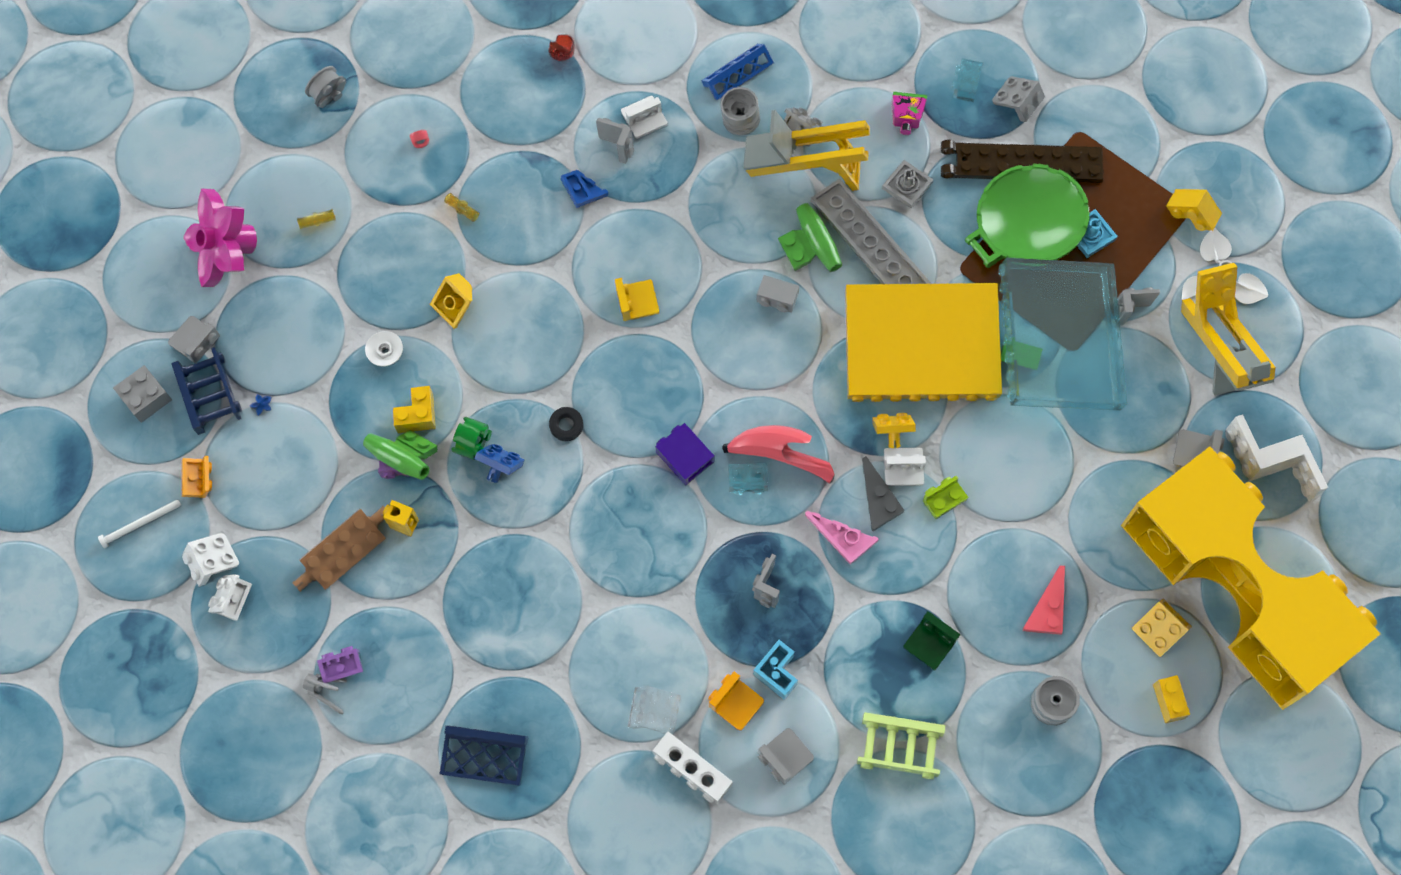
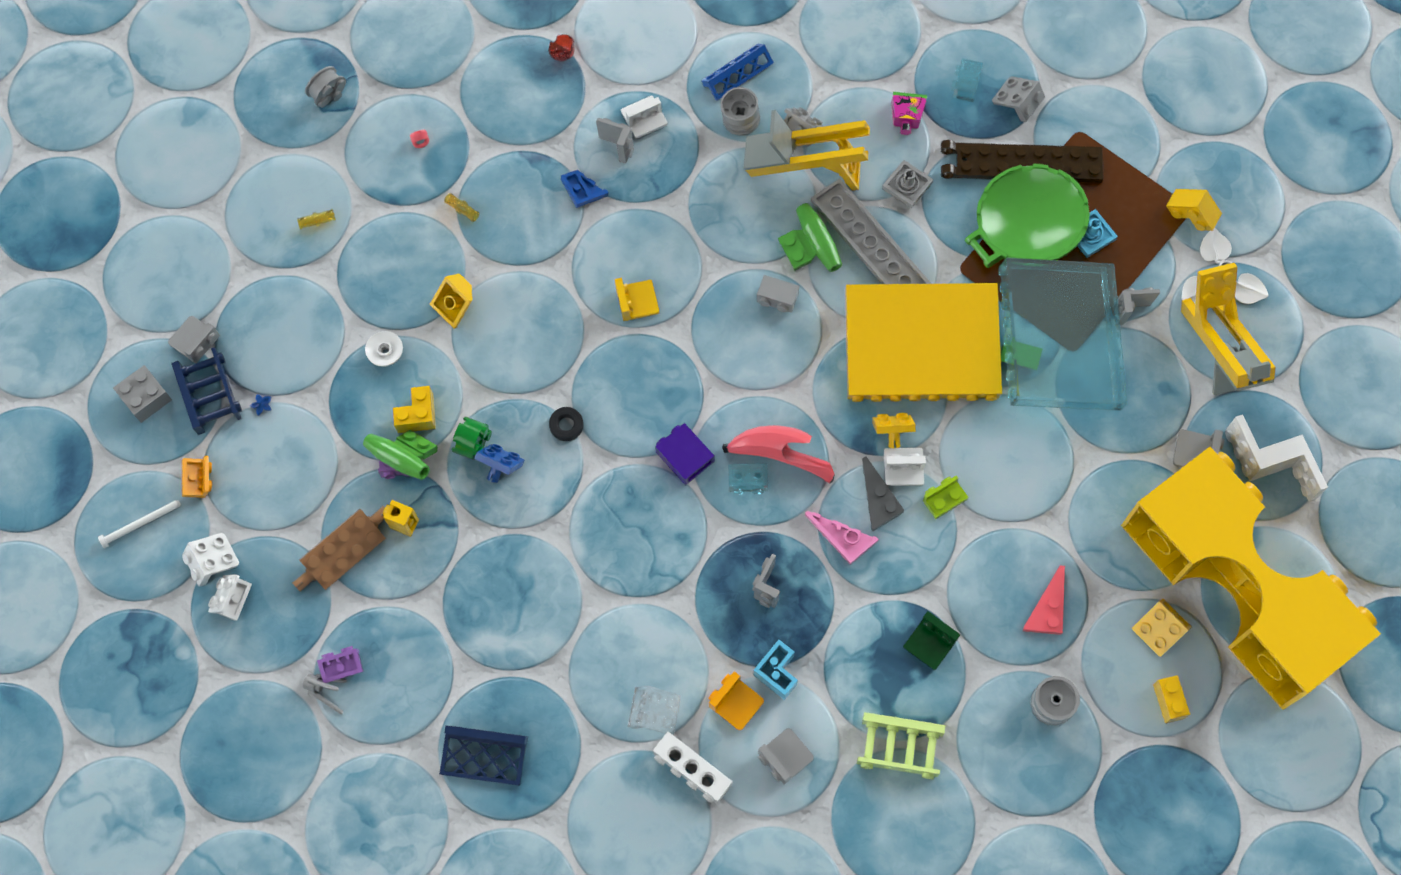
dark pink plant [183,189,257,287] -> none

